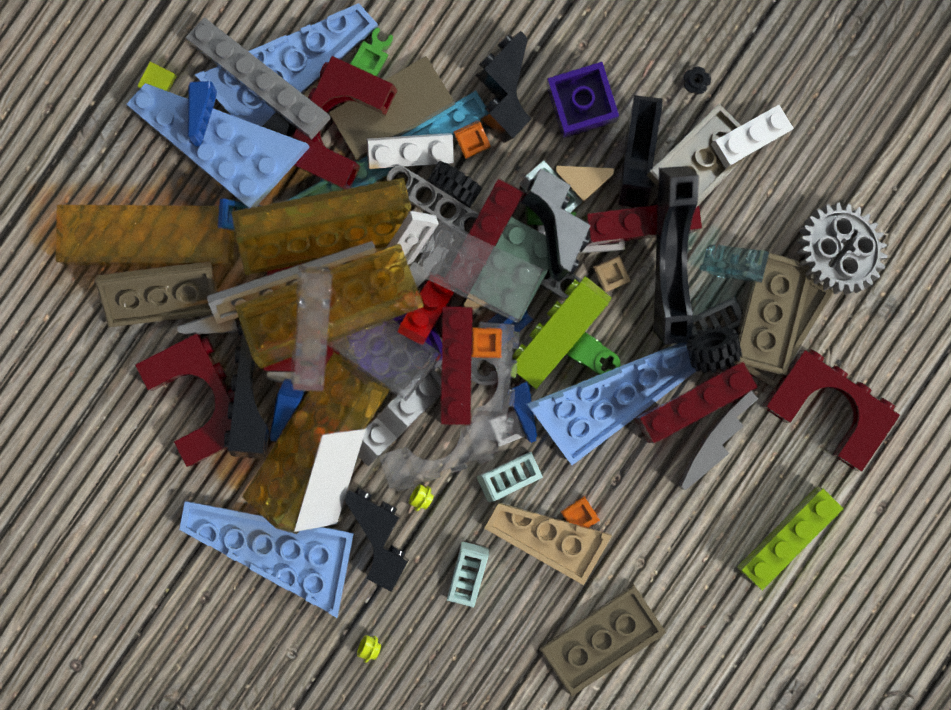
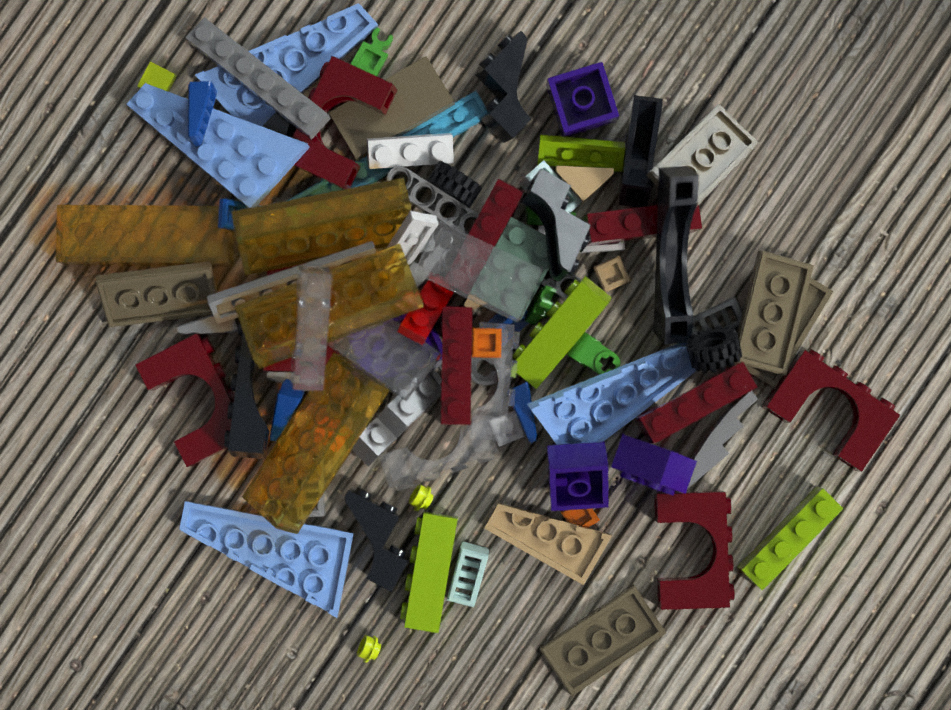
white sticker [294,429,366,532] -> none
orange tile [453,120,491,159] -> none
light aqua slope [477,452,543,502] -> none
black plate [683,67,711,94] -> none
clear light blue hinge [700,244,769,283] -> none
white plate [711,105,794,168] -> none
light grey gear [797,203,887,295] -> none
none -> lime brick [400,512,458,633]
none -> bright green plate [525,285,557,325]
none -> lime plate [537,135,625,172]
none -> dark purple brick [547,442,609,511]
none -> dark purple brick [611,434,697,495]
none -> dark red arch [654,491,735,610]

